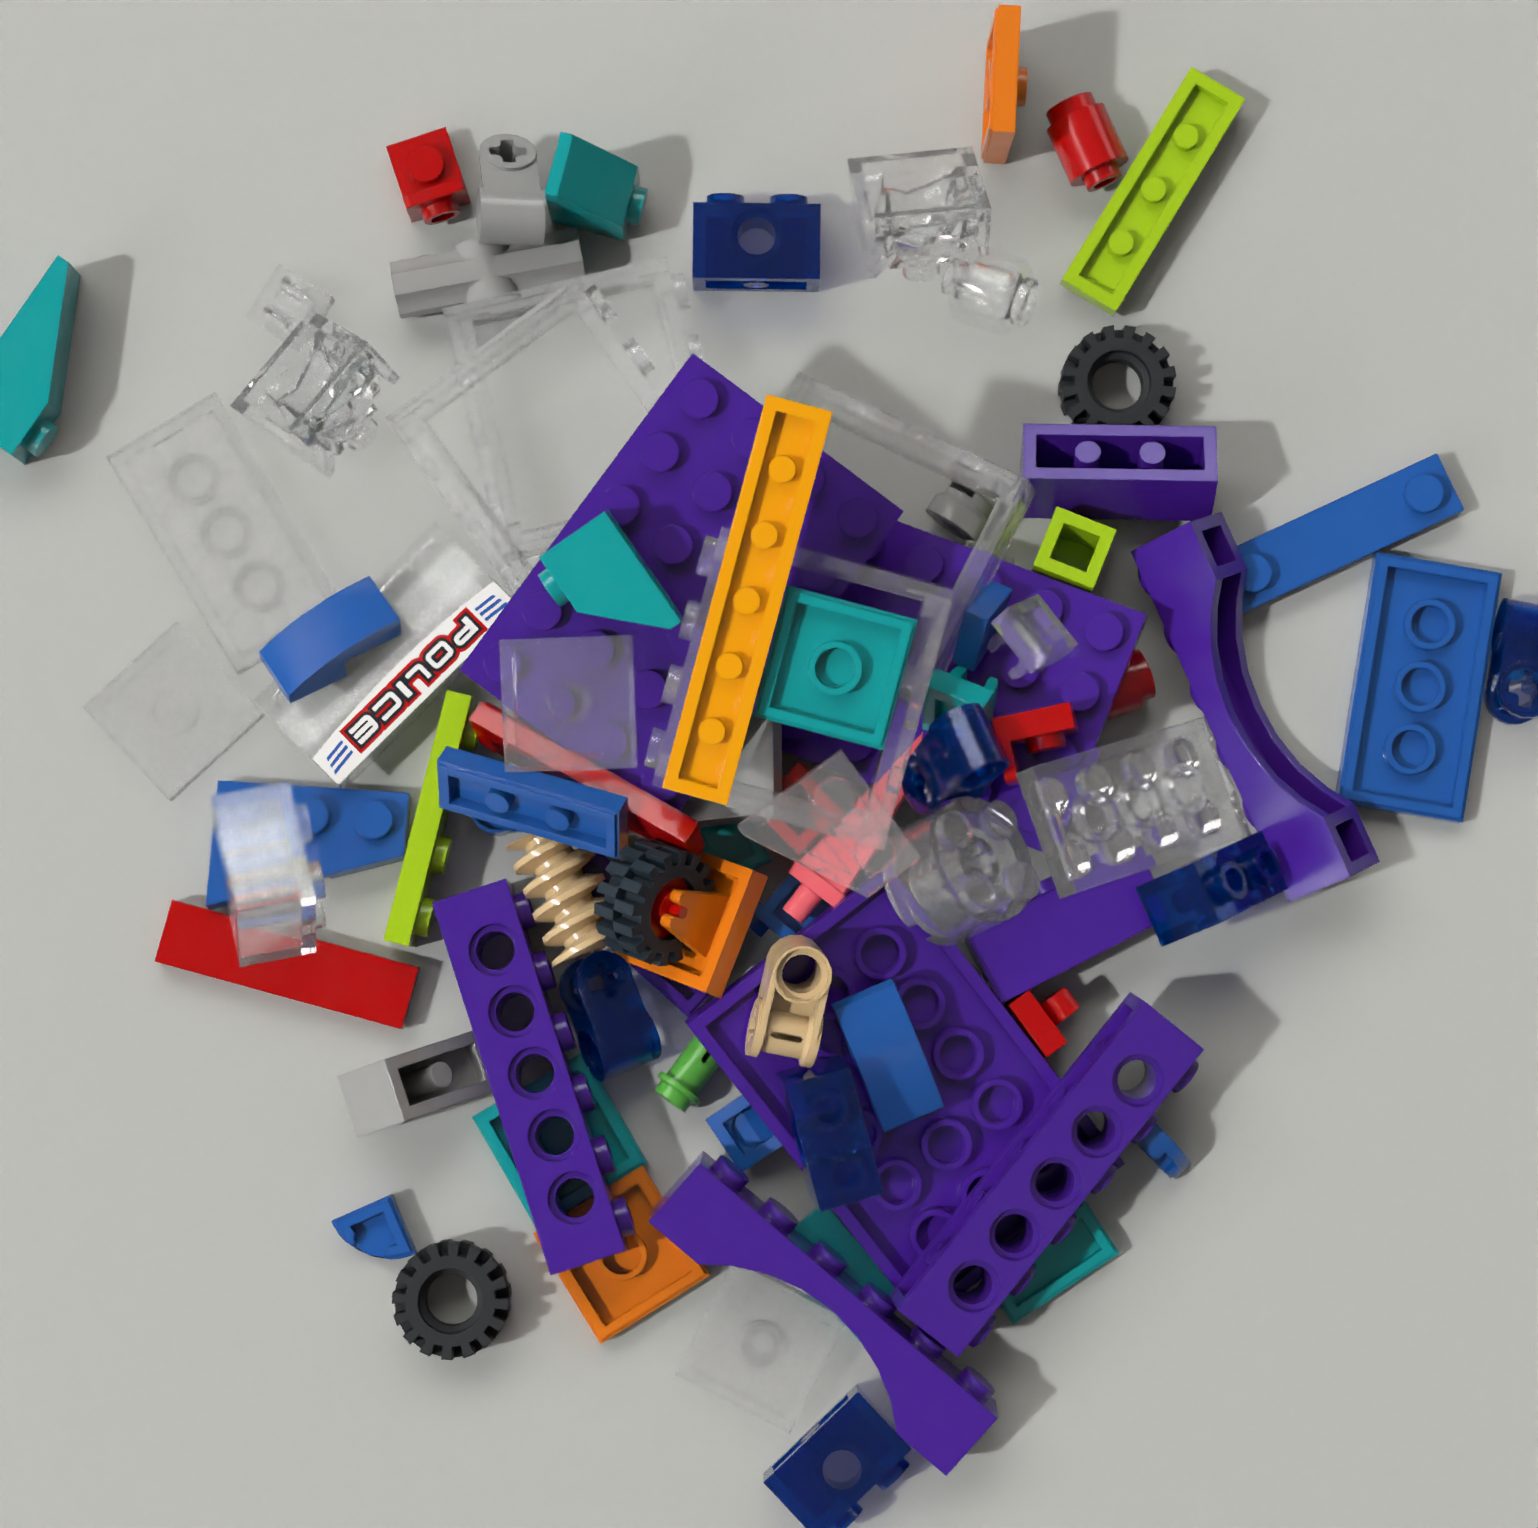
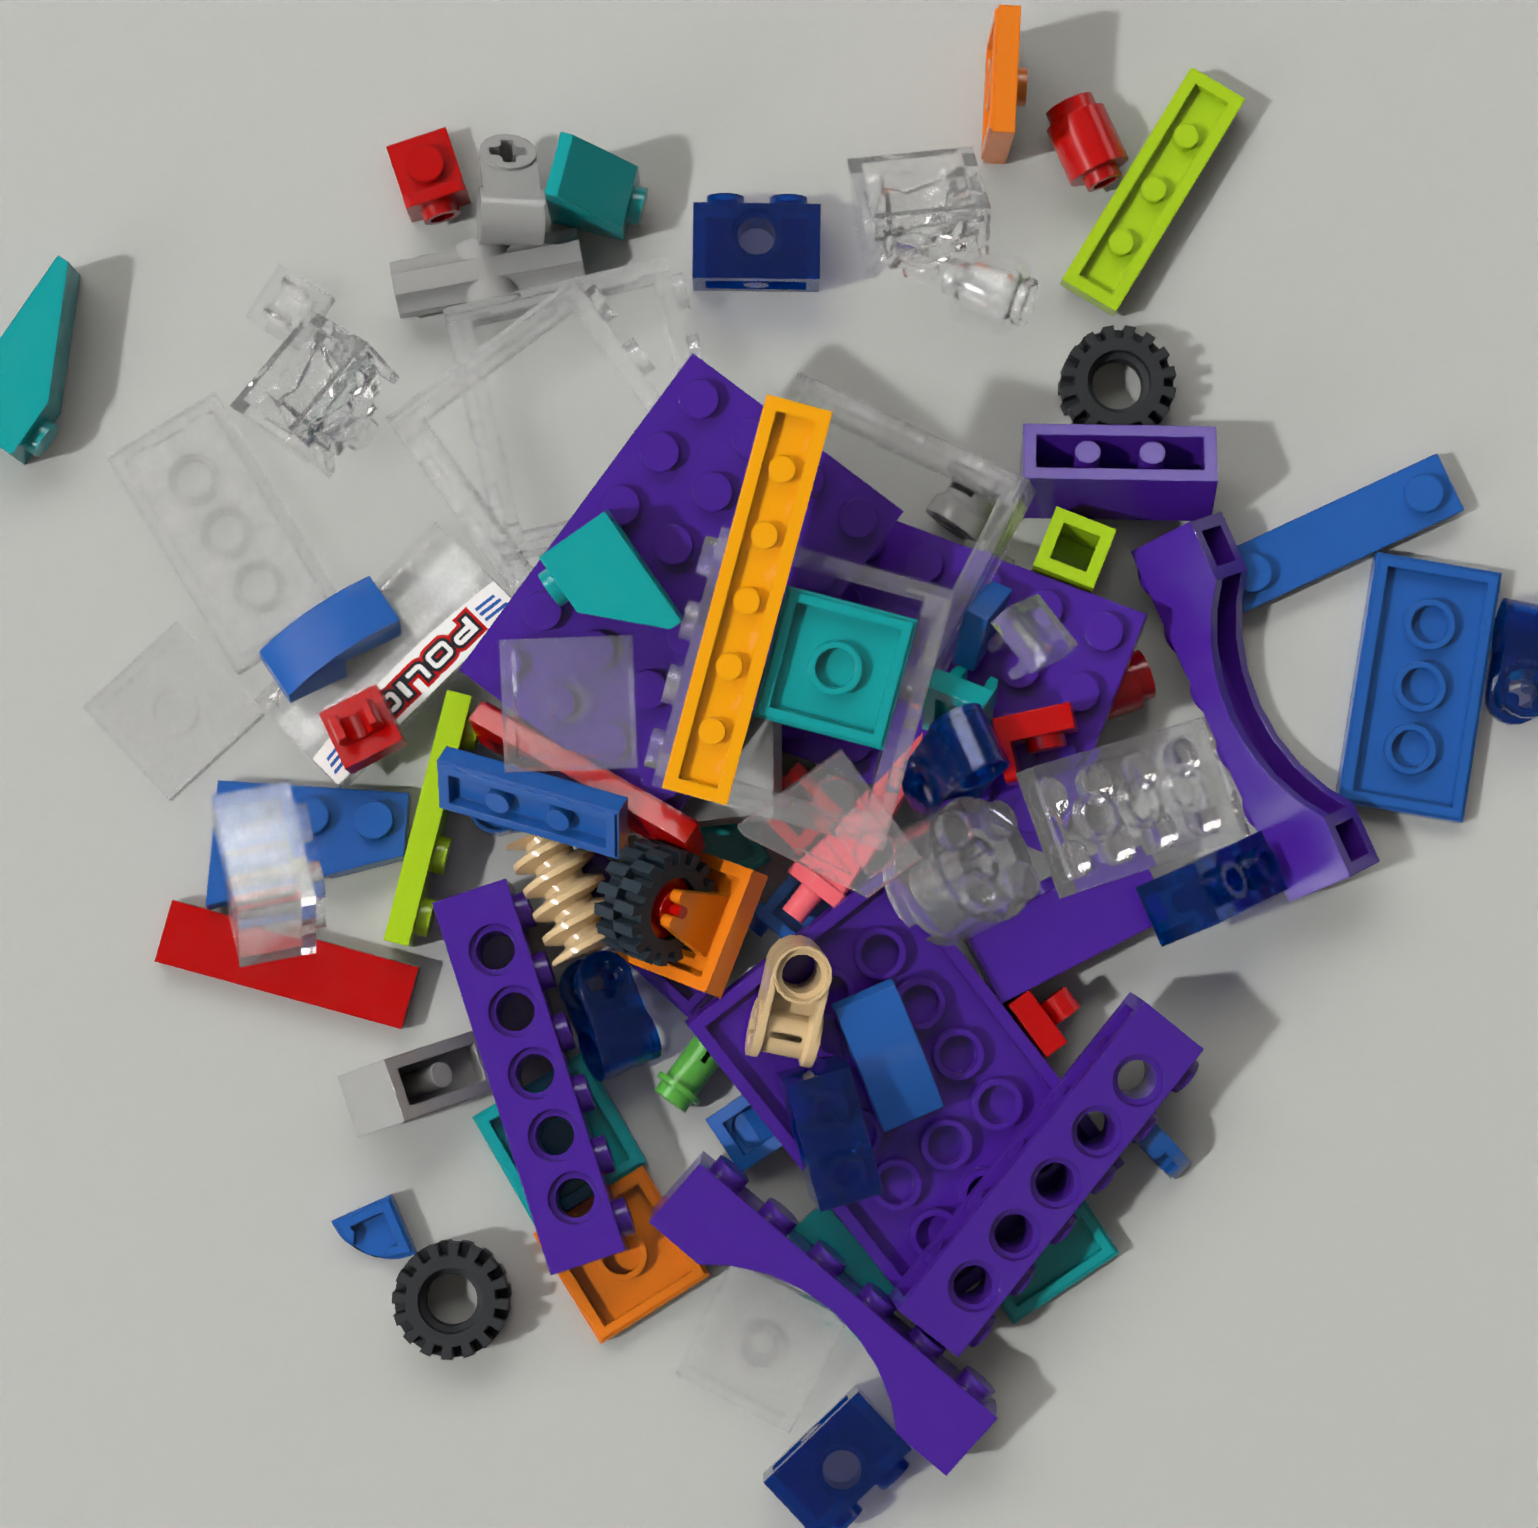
none -> red tile [319,684,408,774]

